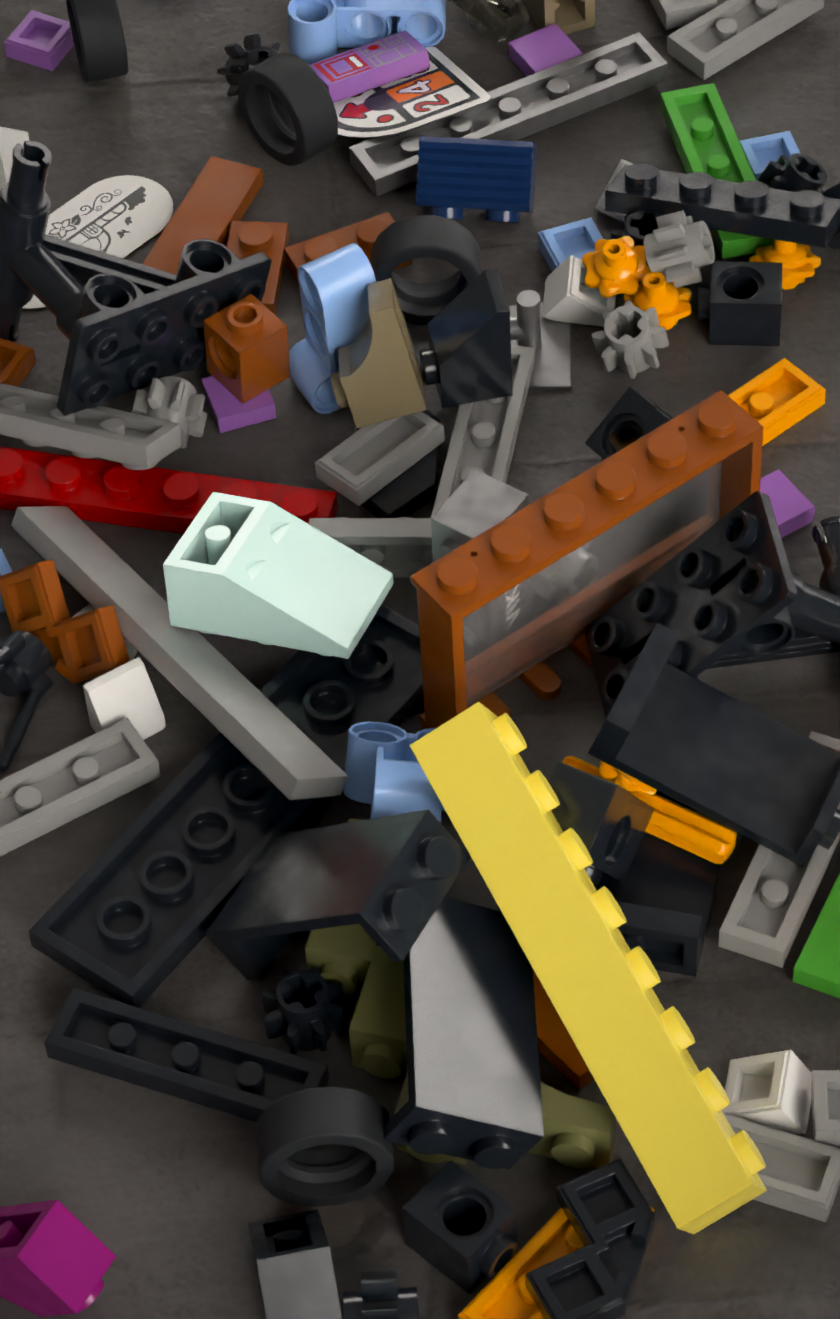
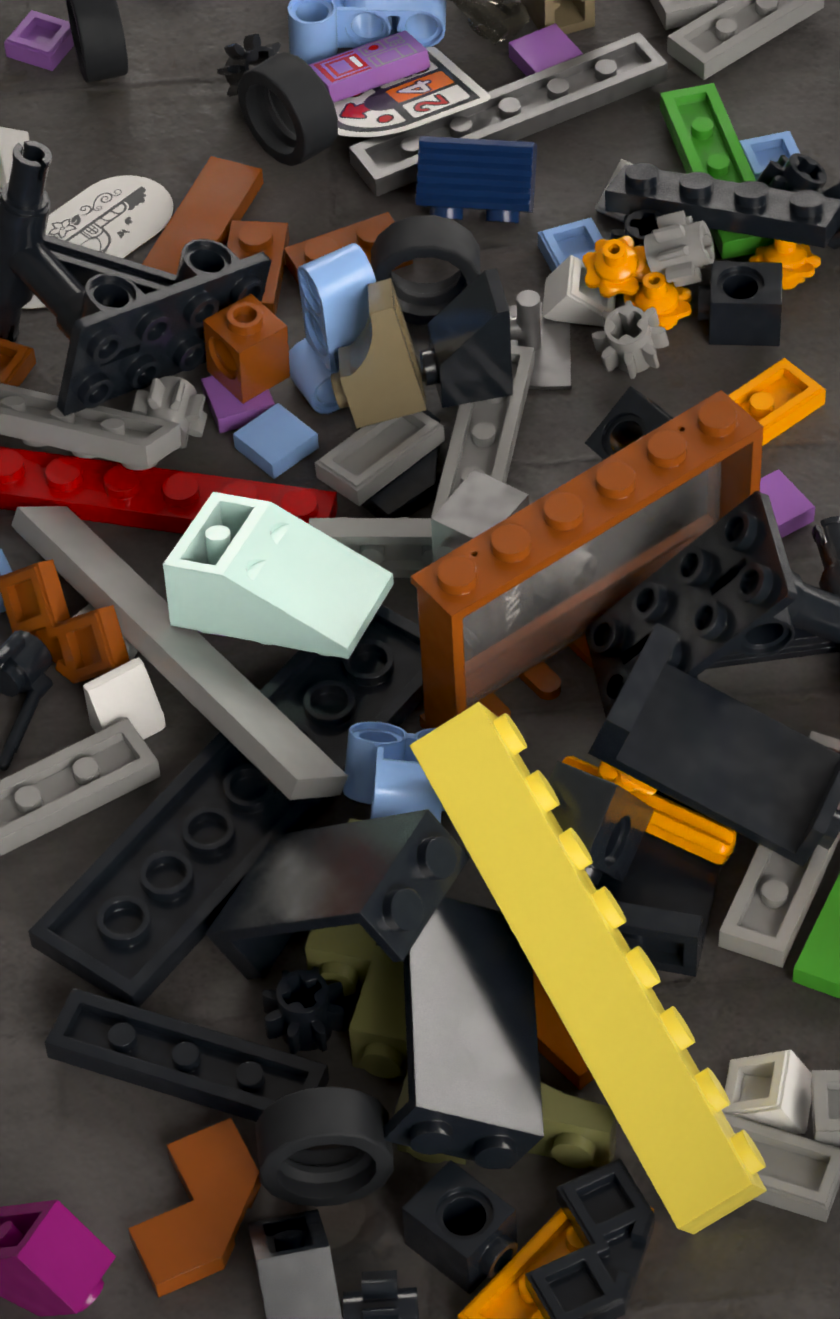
none -> dark orange tile [128,1118,261,1298]
none -> light blue tile [233,403,319,479]

